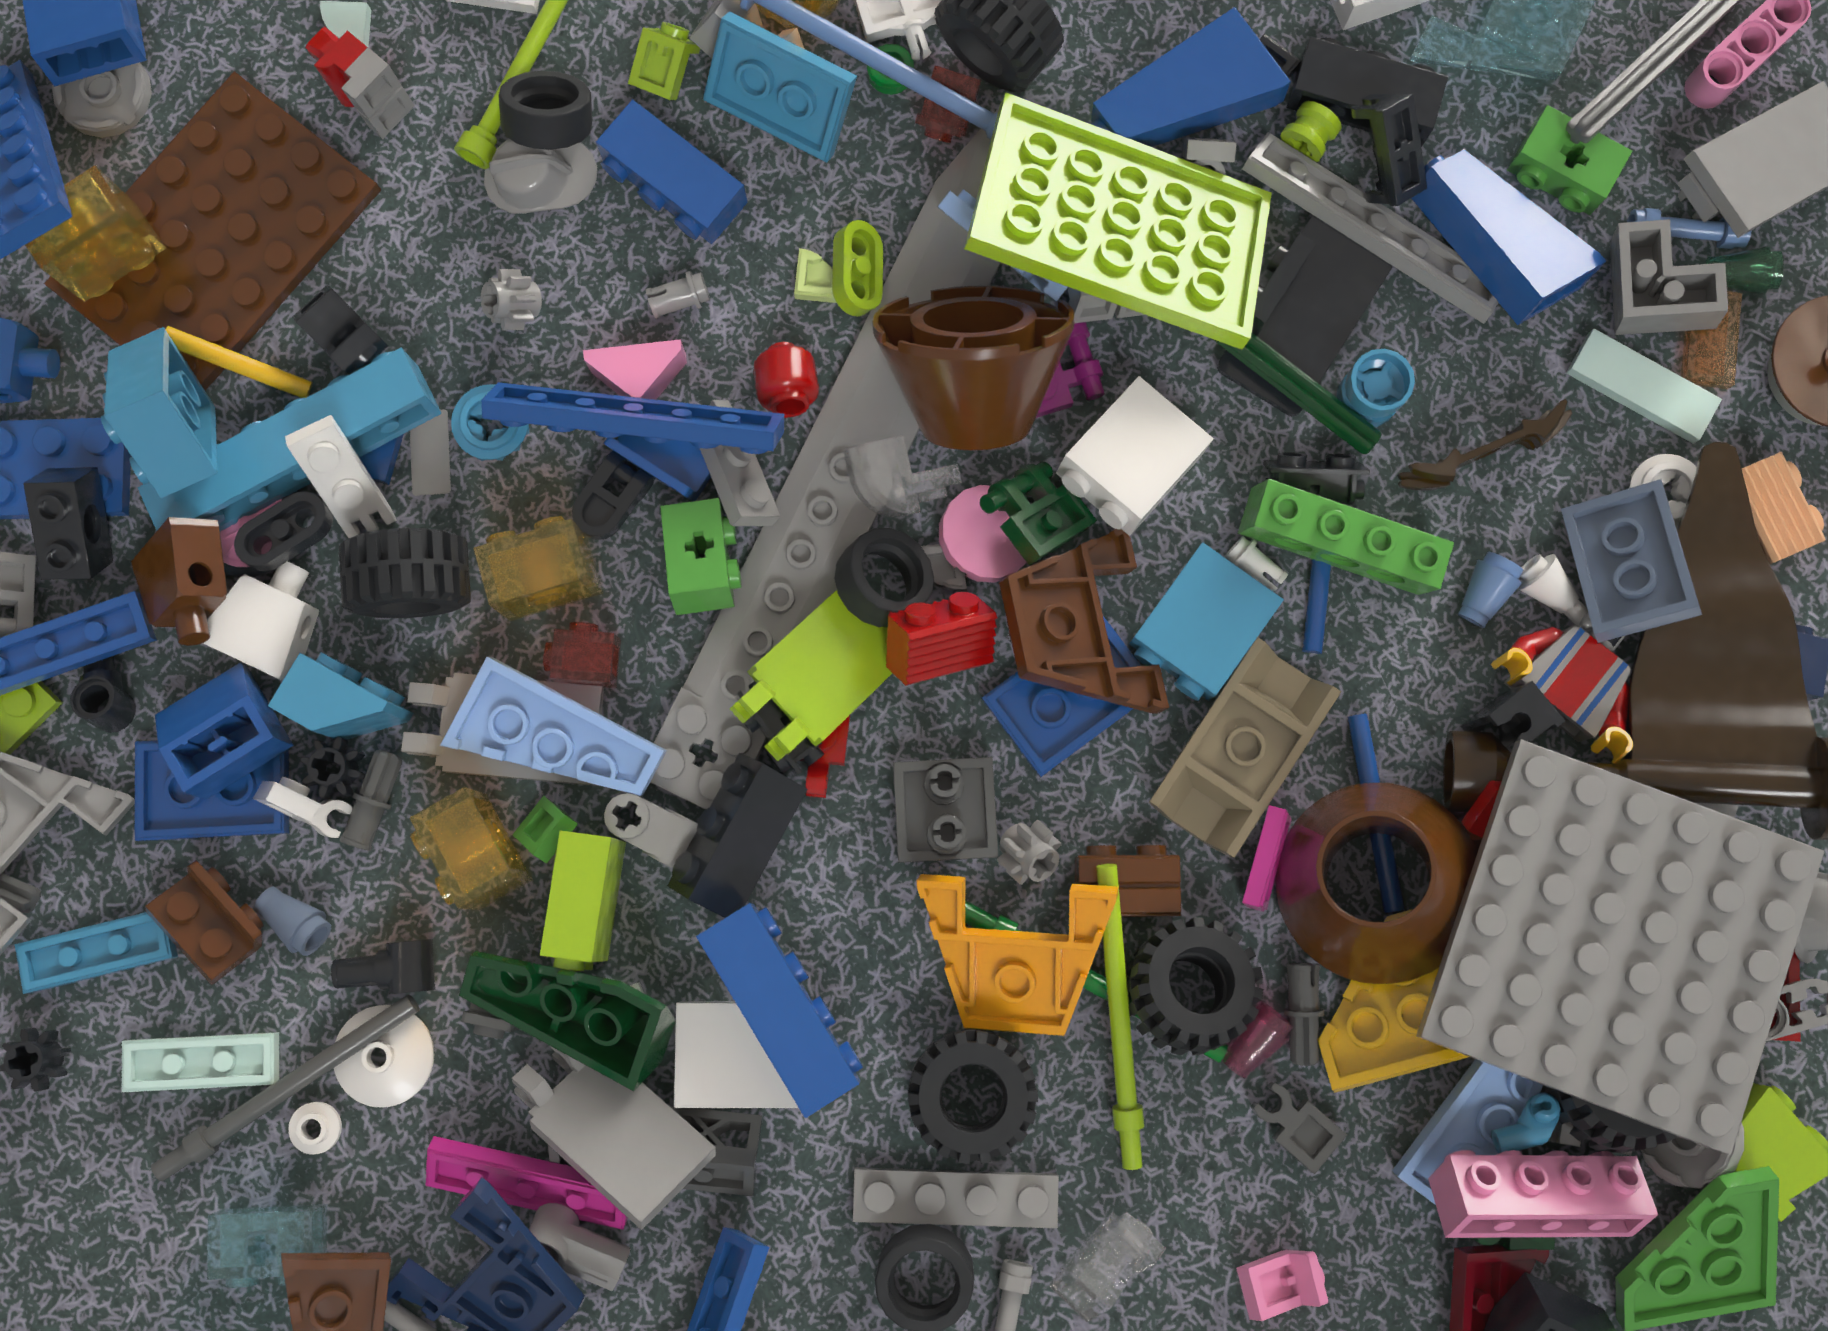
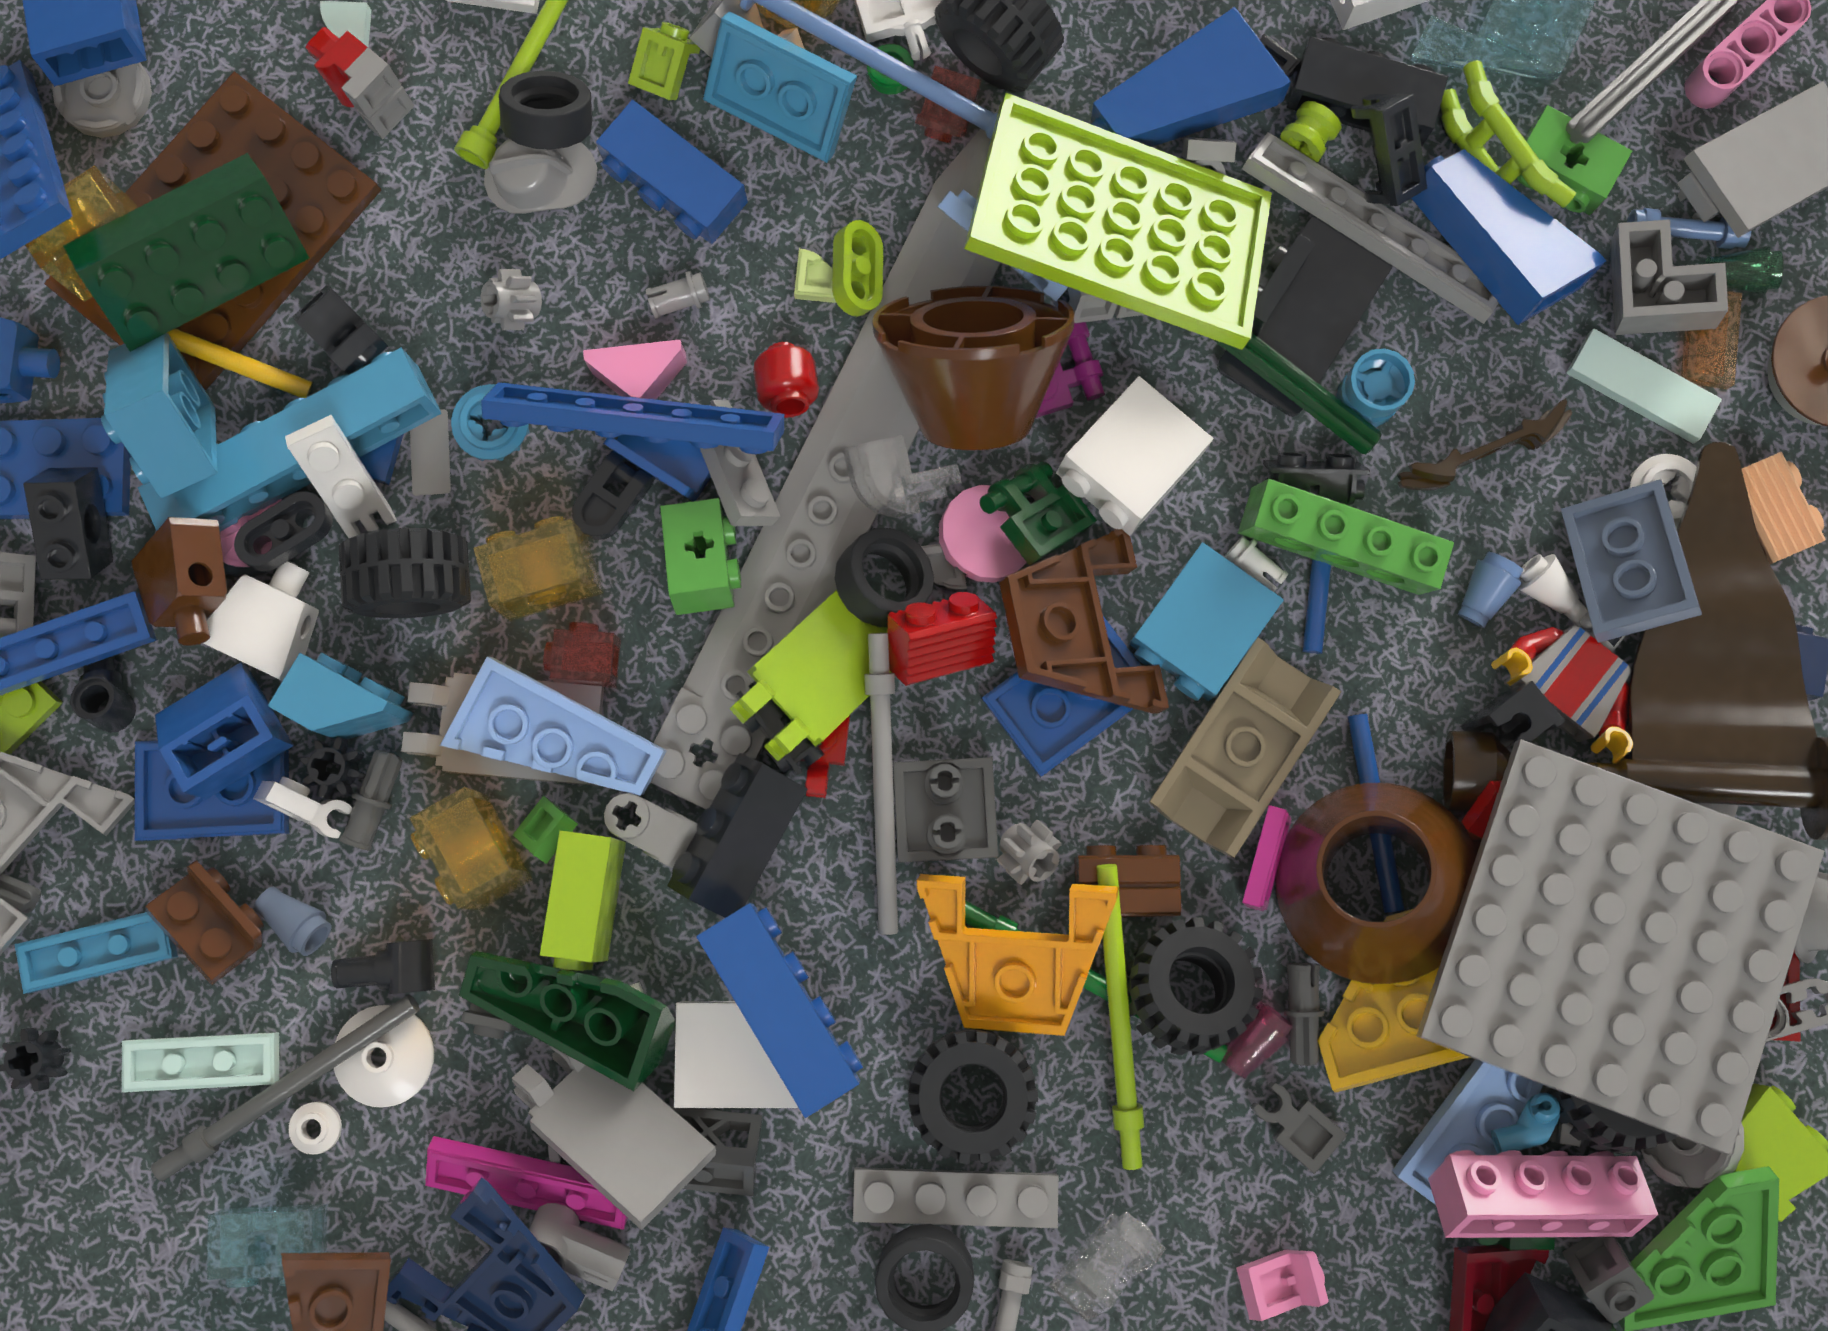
none -> dark green brick [63,153,310,352]
none -> light grey bar [864,633,898,935]
none -> lime piece [1440,60,1576,208]
none -> dark grey bracket [1562,1237,1654,1324]

